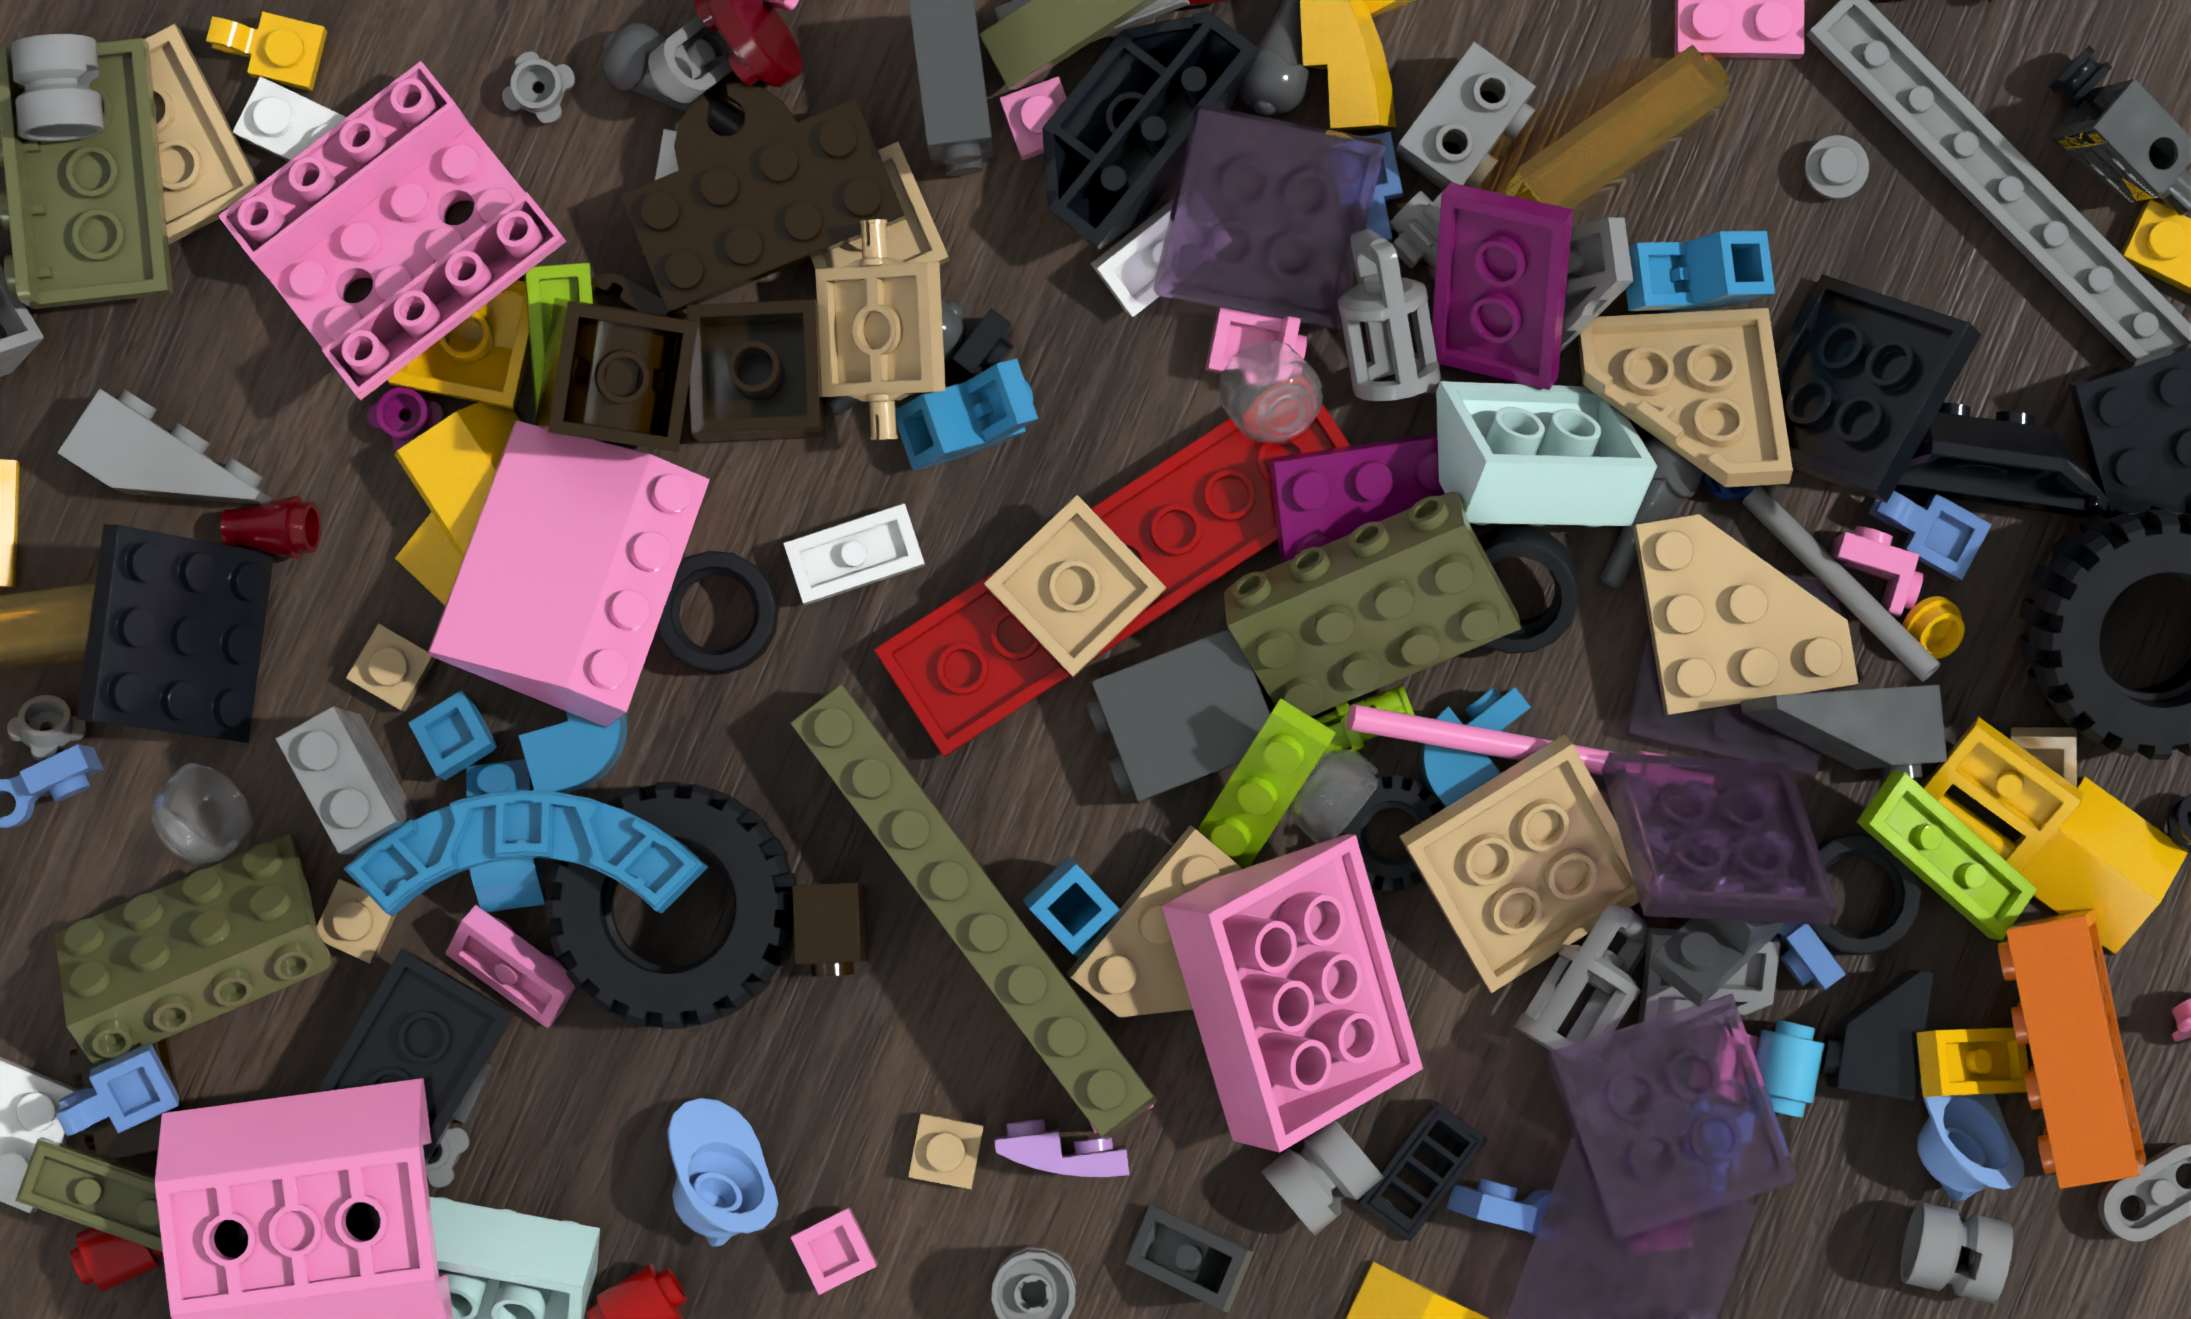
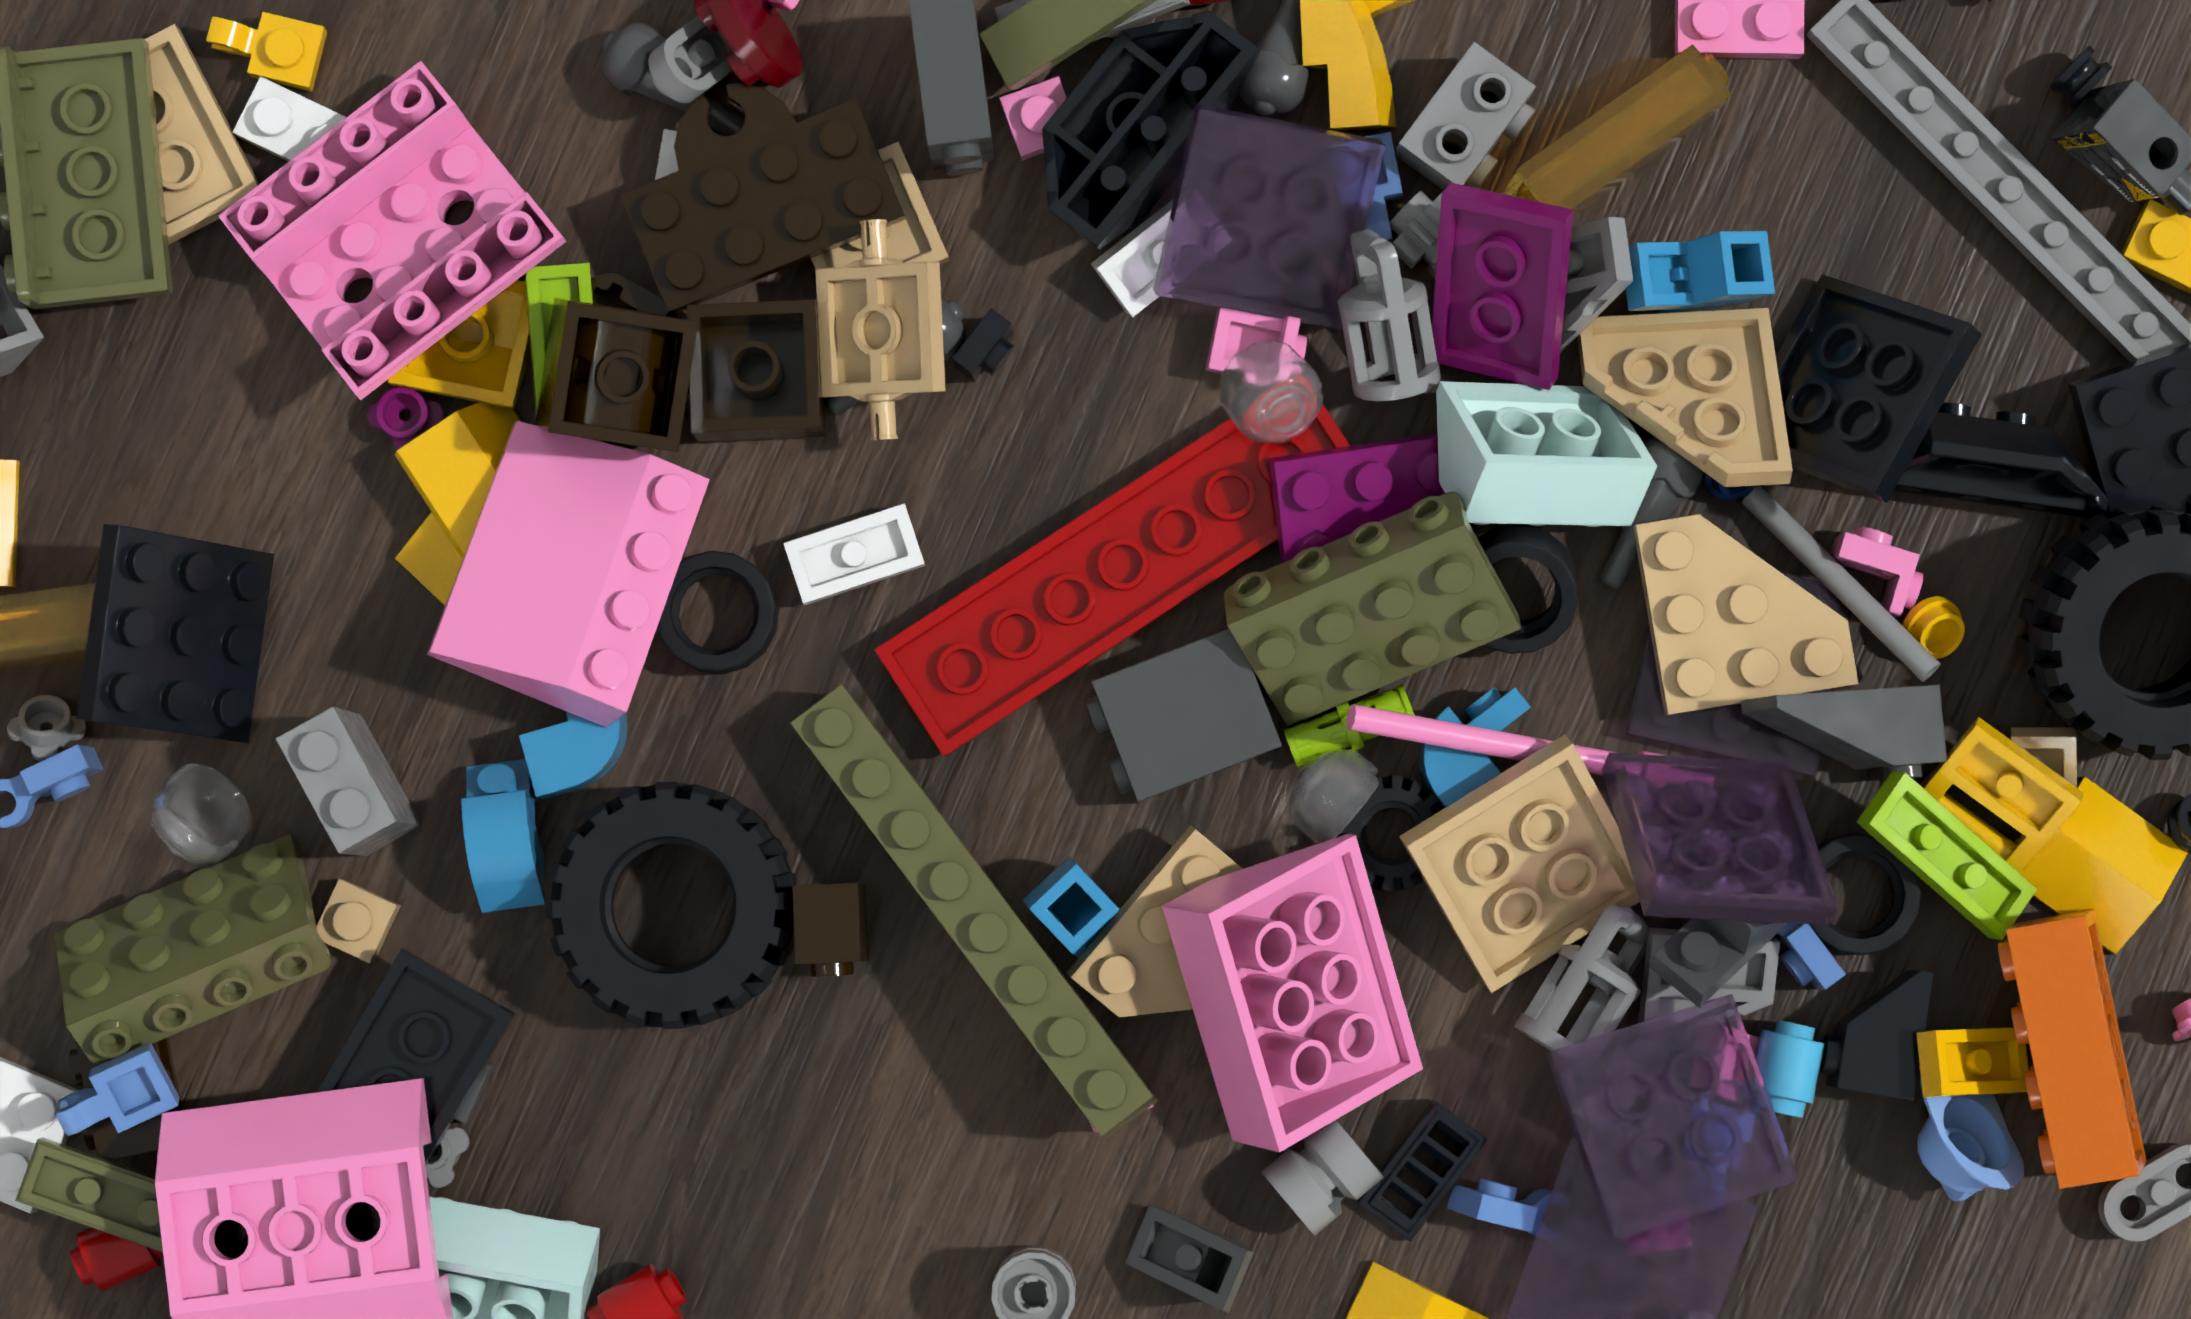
light grey wheel [10,34,104,142] -> none
light grey slope [57,388,273,505] -> none
dark red cone [220,496,321,559] -> none
dark azure tile [344,790,708,916] -> none
tan plate [346,623,436,712] -> none
dark azure plate [408,690,499,781] -> none
bright pink plate [445,905,575,1028] -> none
light grey plate [502,52,575,124] -> none
light blue piece [667,1098,778,1247] -> none
bright pink plate [791,1207,878,1295] -> none
dark azure brick [895,358,1038,471] -> none
tan plate [908,1113,984,1189] -> none
tan plate [984,495,1166,678] -> none
lavender slope [994,1119,1130,1177] -> none
lime plate [1197,698,1336,868] -> none
light grey plate [1804,135,1869,200] -> none
medium blue plate [1867,491,1992,582] -> none
light grey wheel [1900,1201,2013,1304] -> none

